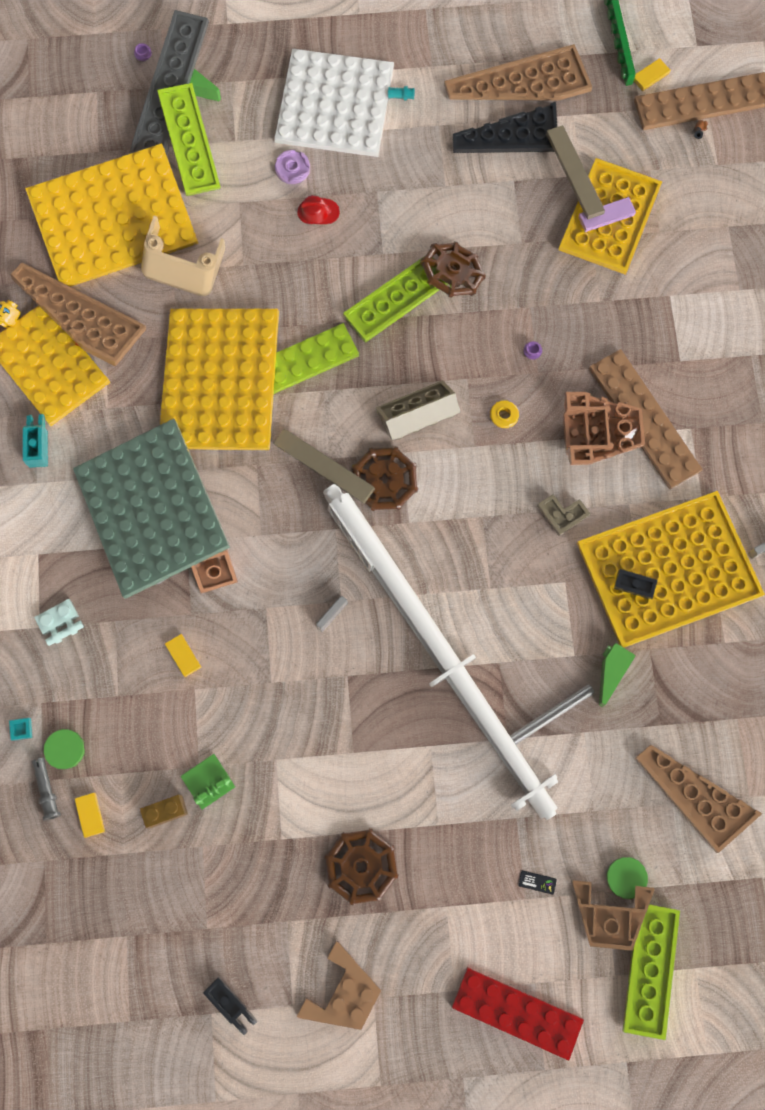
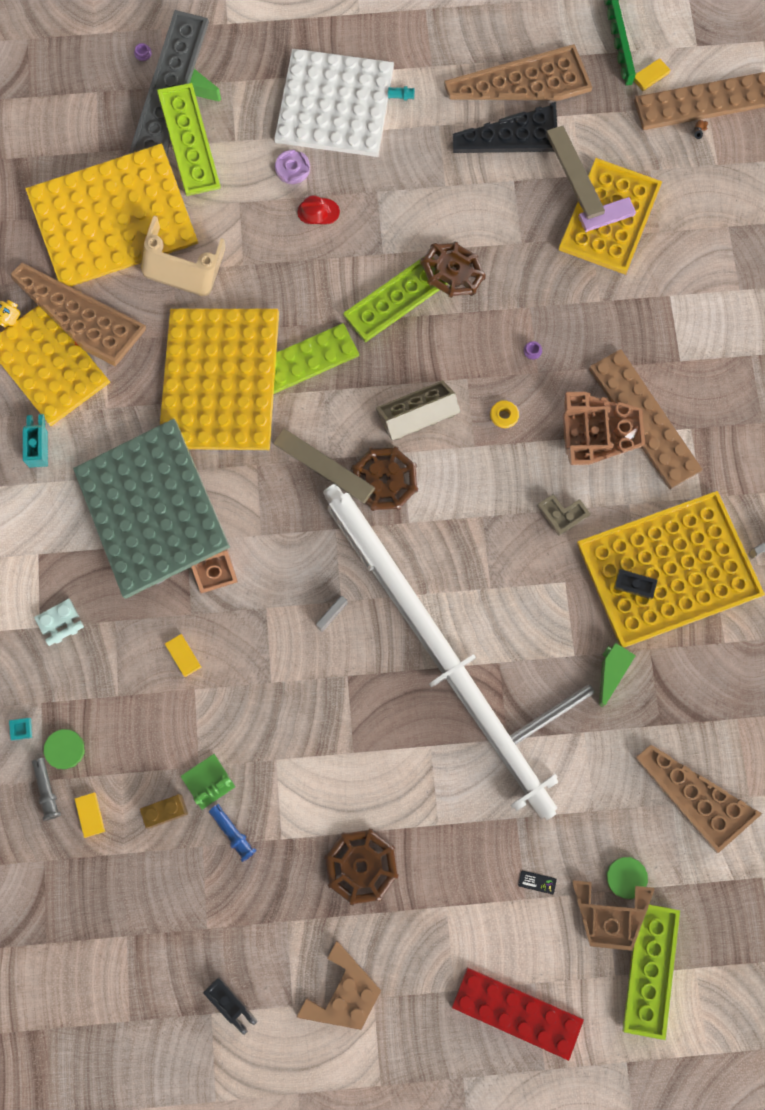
none -> blue pin [208,804,257,862]

